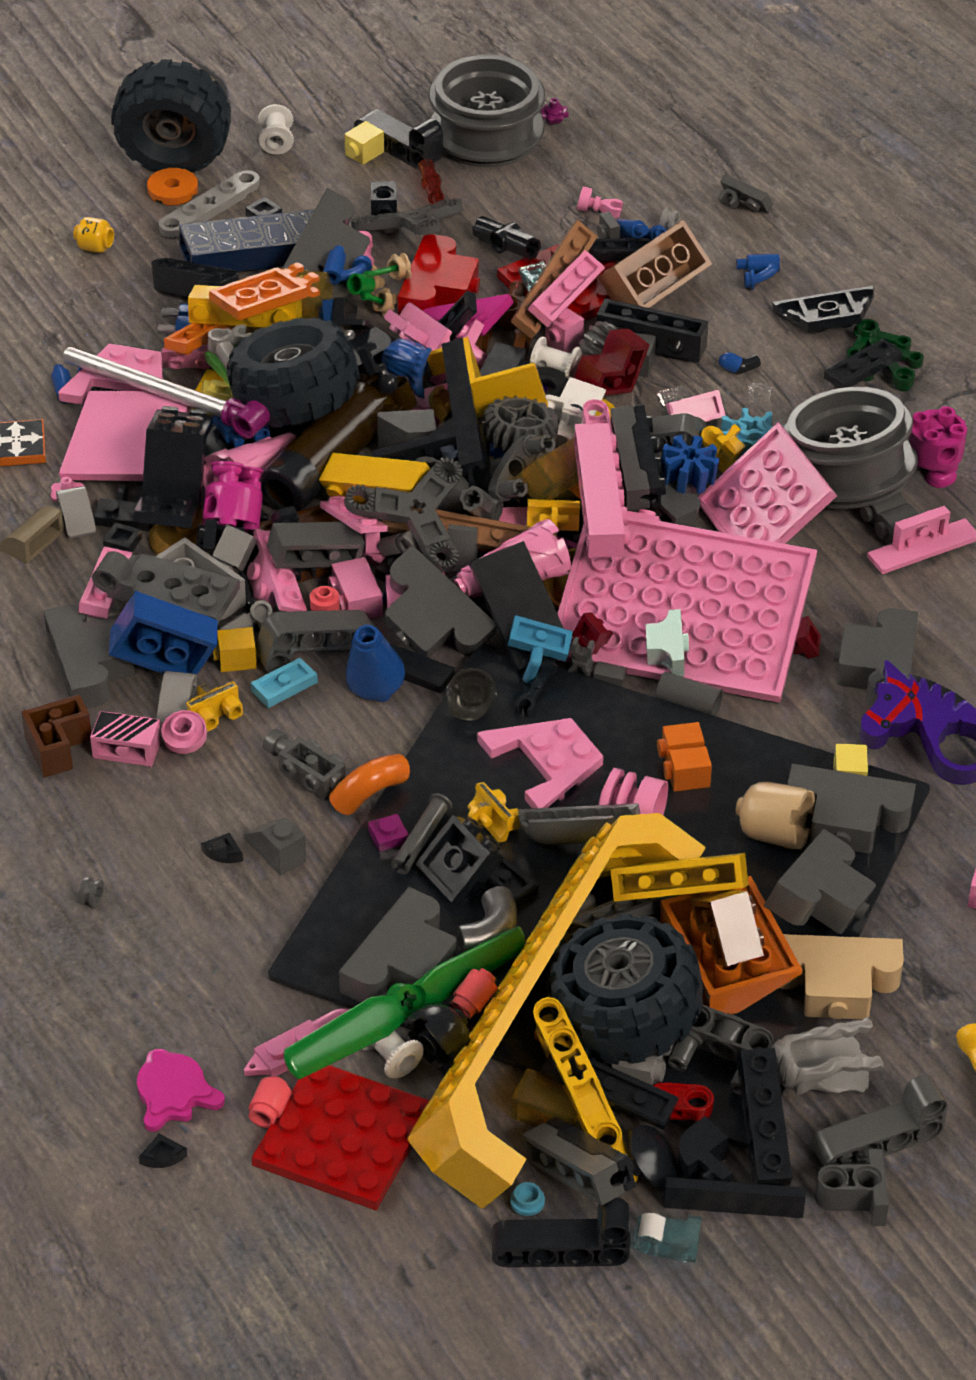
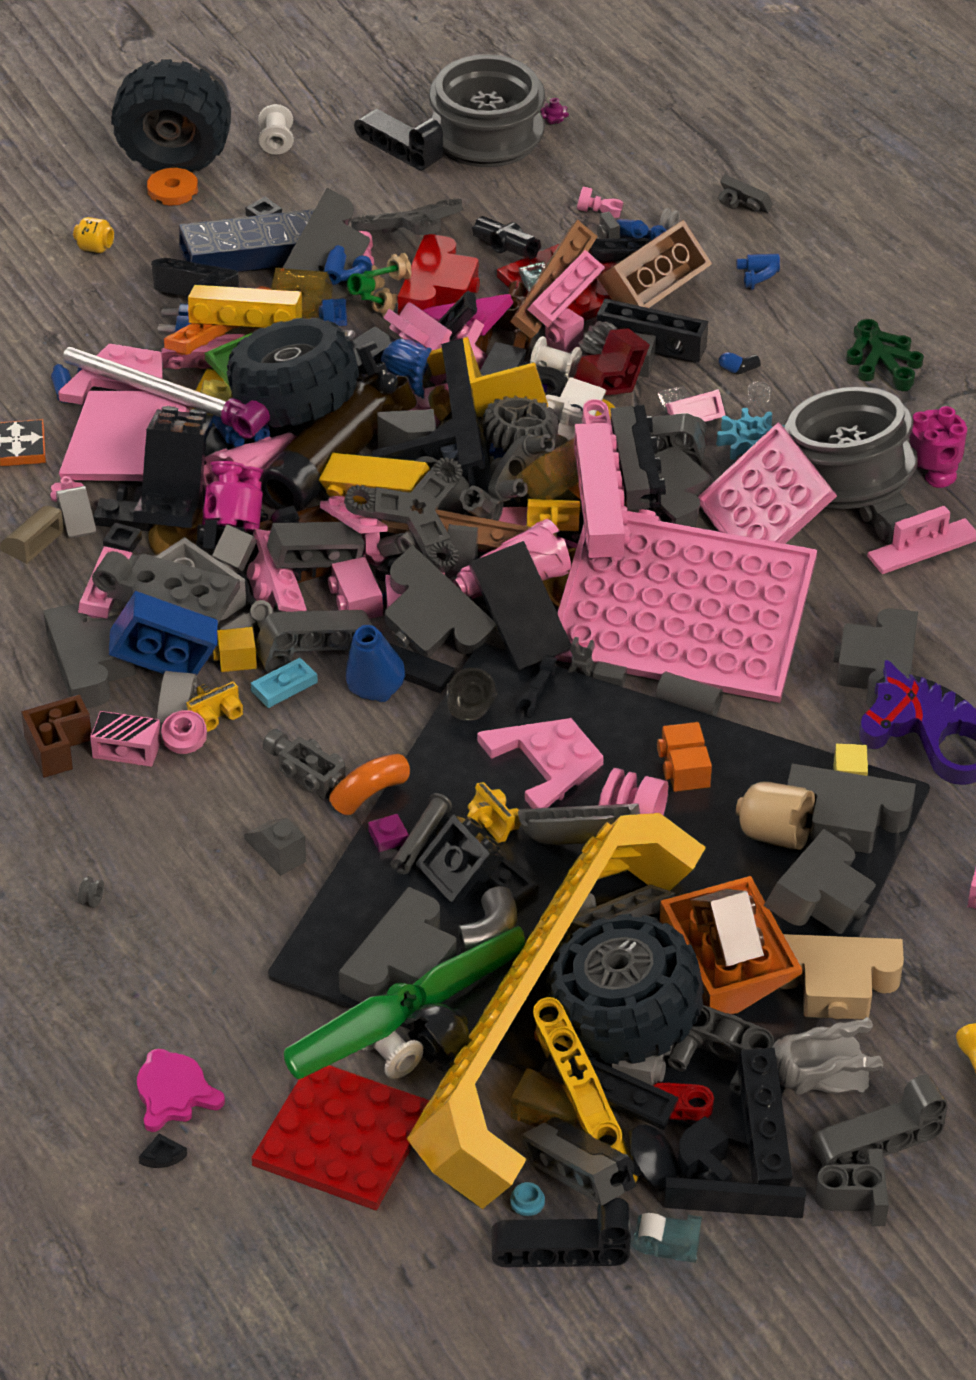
light grey piece [159,170,260,239] -> none
black tile [201,833,243,863] -> none
light grey bar [208,325,252,371] -> none
orange tile [209,262,320,321] -> none
bright pink plate [244,1008,350,1077] -> none
coral brick [248,1076,292,1128] -> none
coral brick [310,586,340,611] -> none
black panel [333,297,375,334] -> none
light yellow brick [345,121,384,165] -> none
black brick [370,181,397,216] -> none
clear red pin [418,159,444,204] -> none
coral brick [450,968,498,1019] -> none
dark azure plate [508,615,573,684] -> none
dark red tile [572,612,613,655] -> none
yellow brick [610,853,749,902] -> none
light aqua brick [645,609,689,676] -> none
blue gear [661,435,719,494] -> none
yellow hips [700,424,746,473] -> none
black wing [772,285,874,332] -> none
dark red tile [793,616,821,659] -> none
black tile [824,338,902,388] -> none

